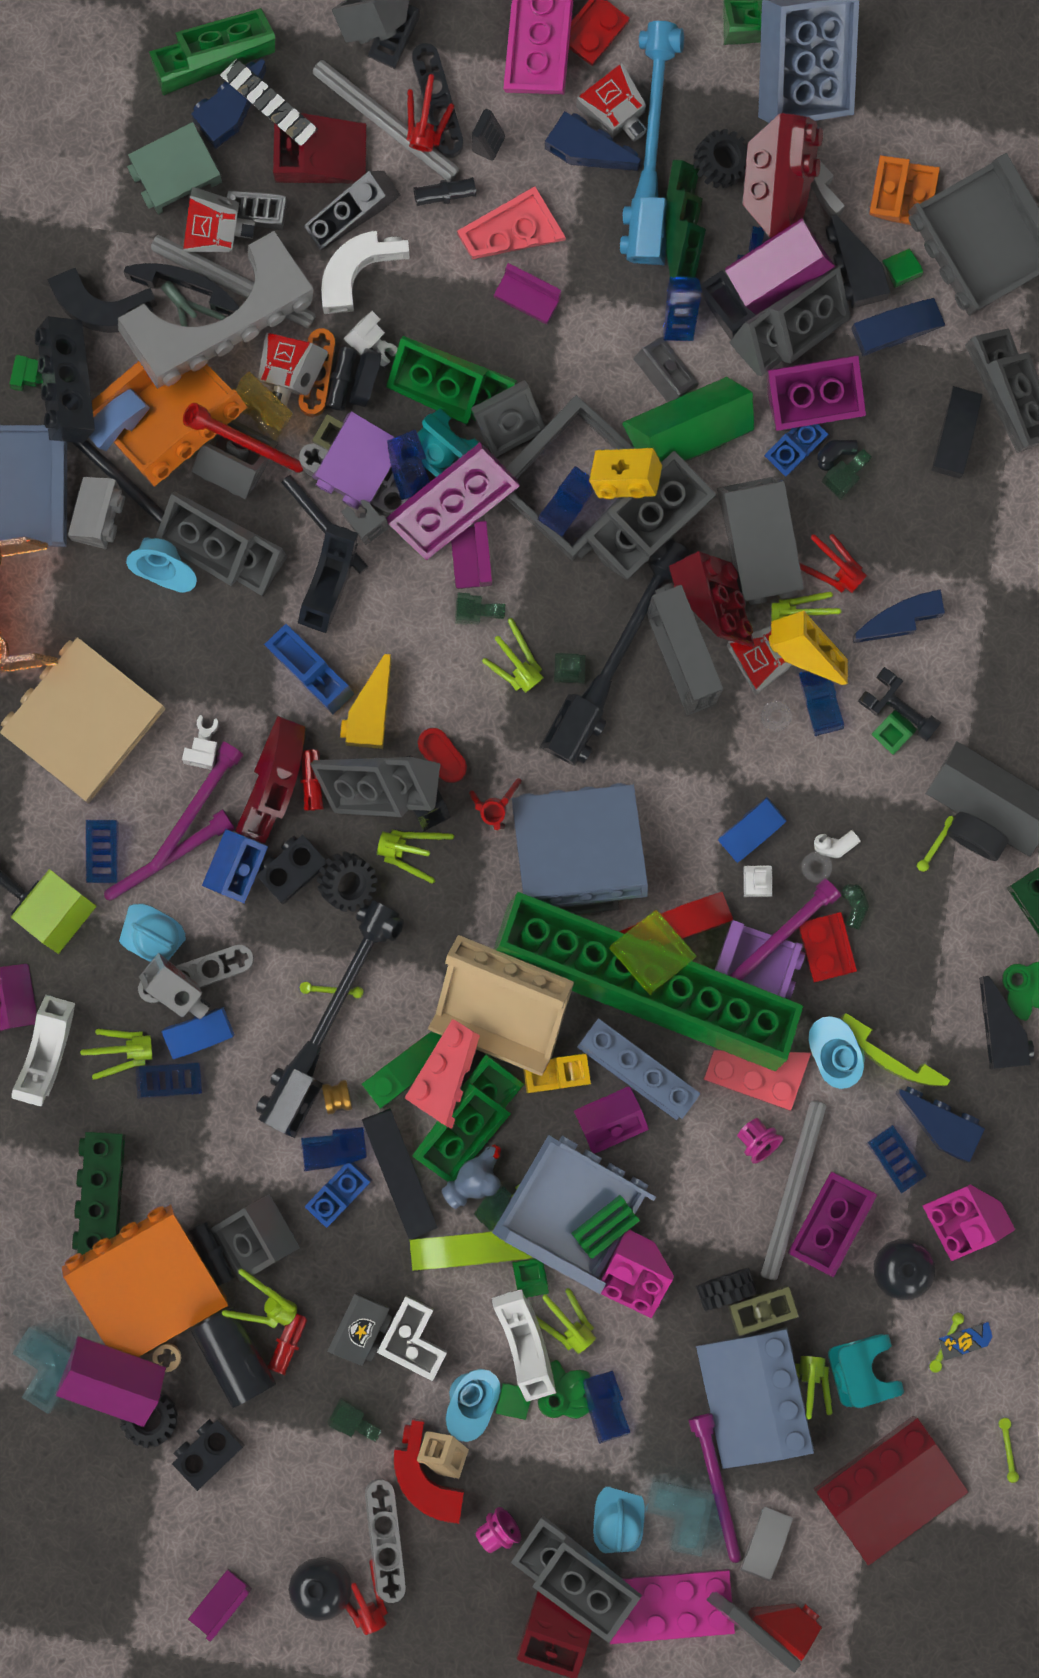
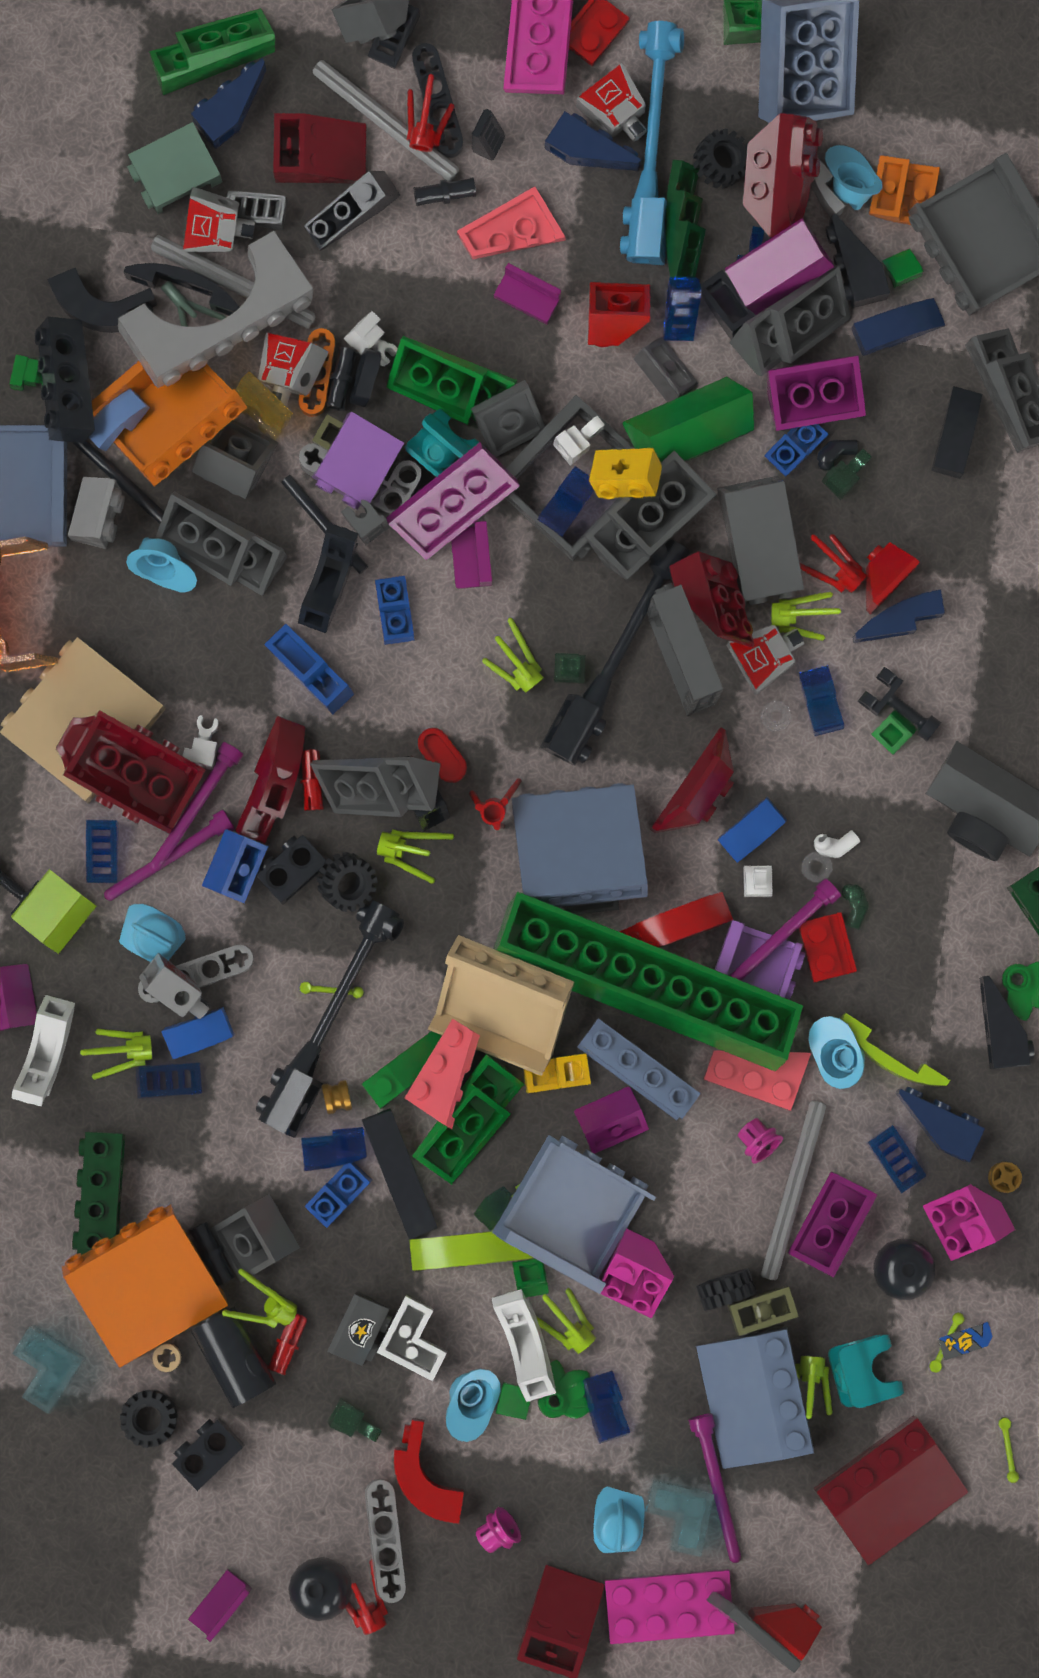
magenta slope [55,1336,166,1427] -> none
red piece [183,403,303,473] -> none
sticker [220,59,318,146] -> none
white arch [321,231,410,314] -> none
yellow slope [340,654,391,749] -> none
clear blue slope [387,429,430,500] -> none
tan brick [417,1431,469,1479] -> none
sand blue animal [442,1144,501,1209] -> none
clear green piece [455,592,506,625] -> none
dark grey slope [511,1516,642,1643] -> none
green tile [571,1195,640,1259] -> none
clear neon green tile [609,910,697,995] -> none
light grey slope [740,1507,793,1581] -> none
yellow slope [769,610,848,685] -> none
lime hinge [917,816,955,872] -> none
none -> dark red slope [56,710,206,834]
none -> blue slope [375,576,415,645]
none -> white piece [553,416,605,466]
none -> red slope [588,282,650,347]
none -> dark red wedge [650,727,734,833]
none -> medium azure piece [825,145,882,210]
none -> red slope [866,542,920,615]
none -> pearl gold wheel [988,1162,1022,1193]

